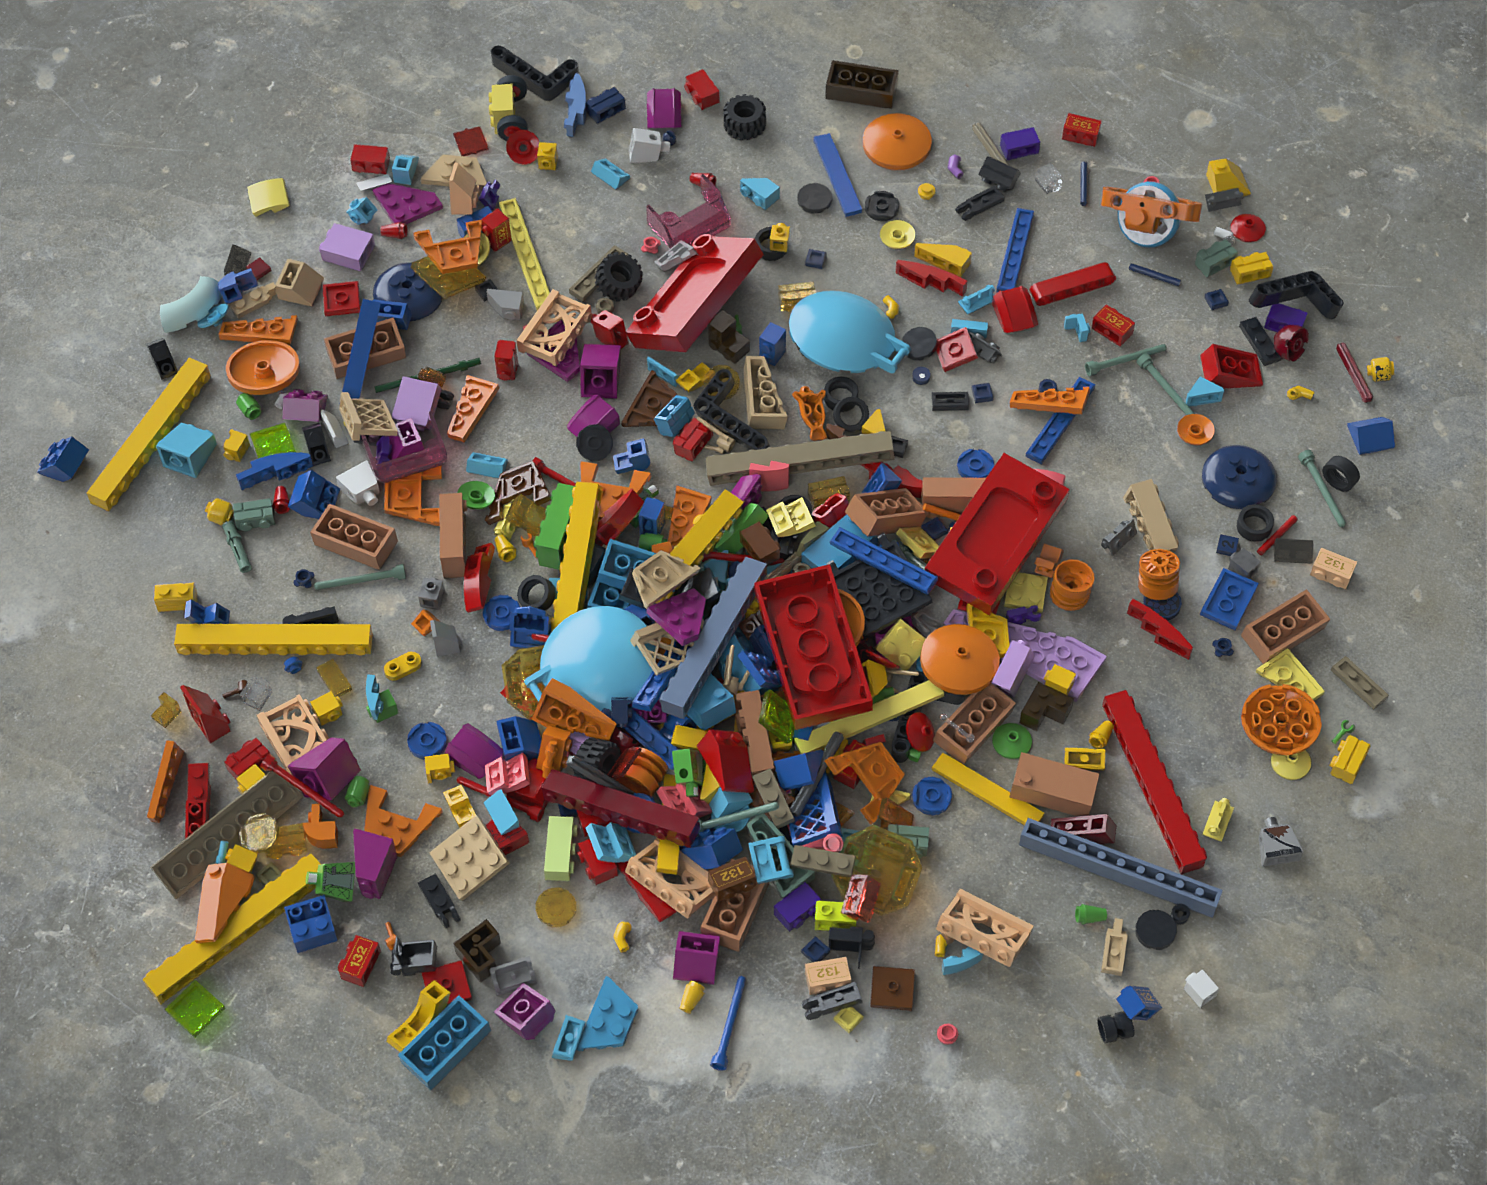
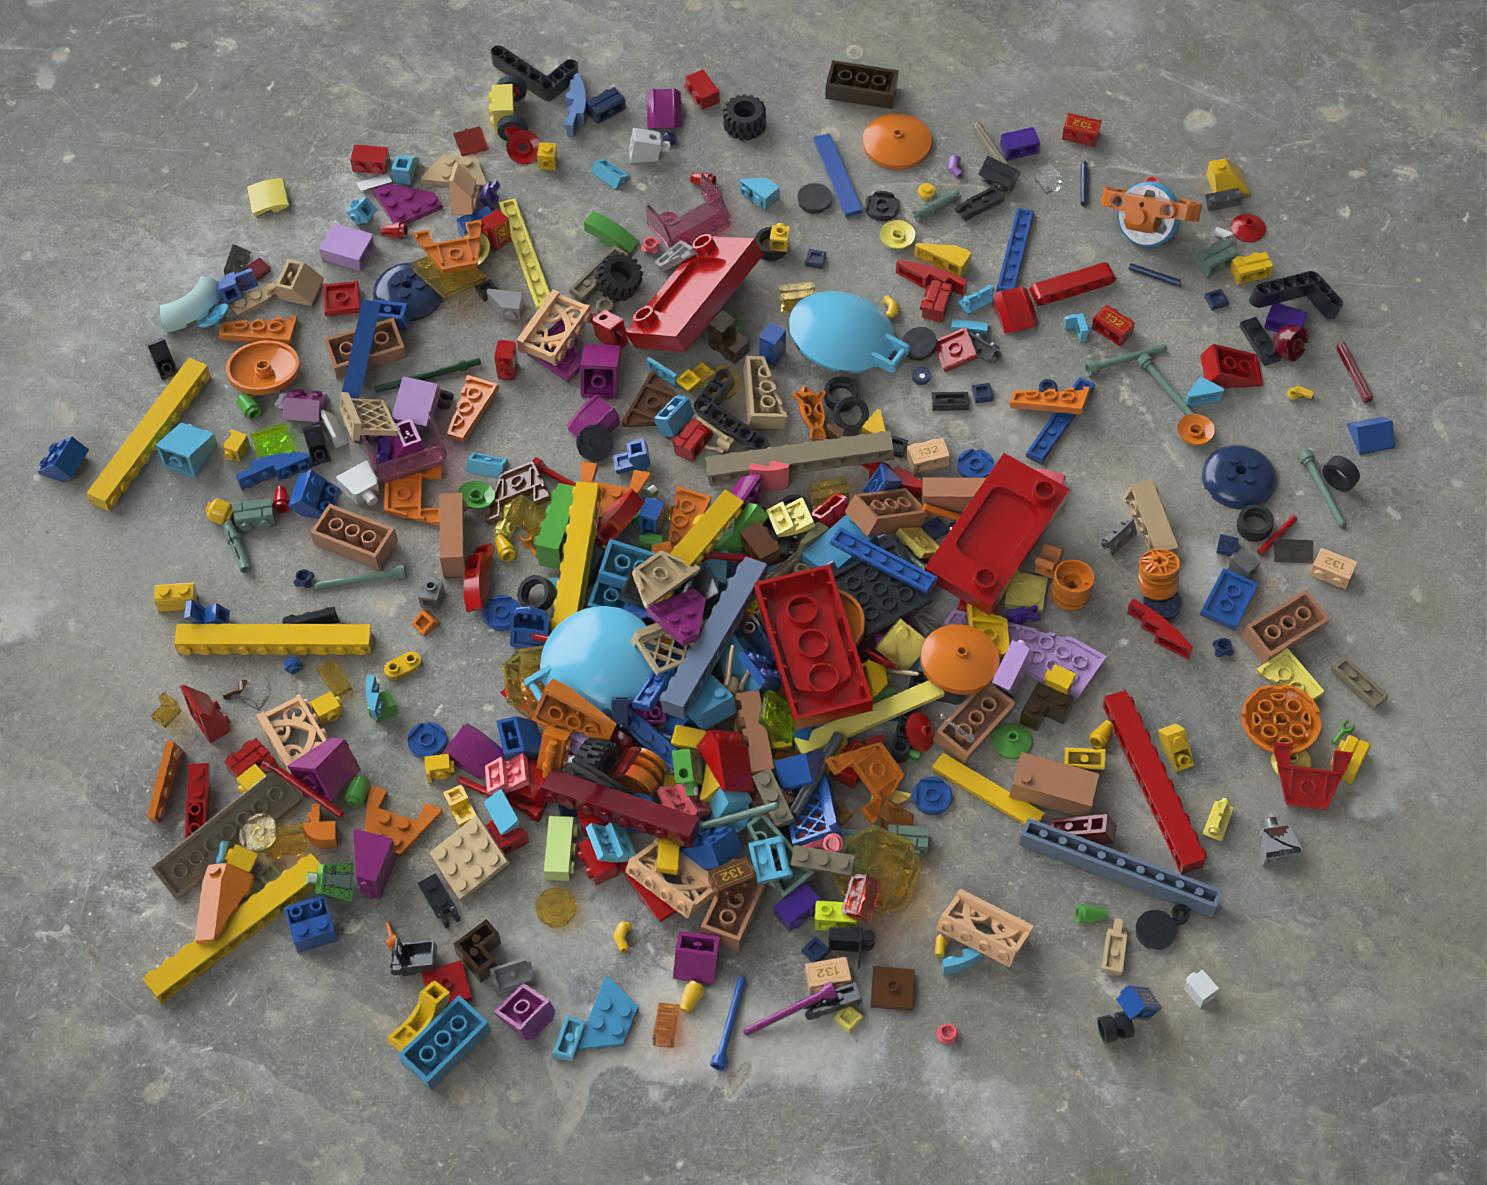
clear neon green plate [165,980,226,1038] -> none
red brick [338,935,381,987] -> none
clear orange brick [417,366,446,388] -> none
light grey slope [430,620,462,657] -> none
yellow head [1367,357,1394,382] -> none
none -> bright green slope [584,210,639,255]
none -> clear orange slope [653,1003,680,1048]
none -> magenta piece [743,981,838,1036]
none -> light nougat brick [906,438,950,474]
none -> sand green pin [913,189,961,221]
none -> red brick [920,280,953,323]
none -> yellow slope [1158,723,1194,772]
none -> red wing [1273,742,1353,810]

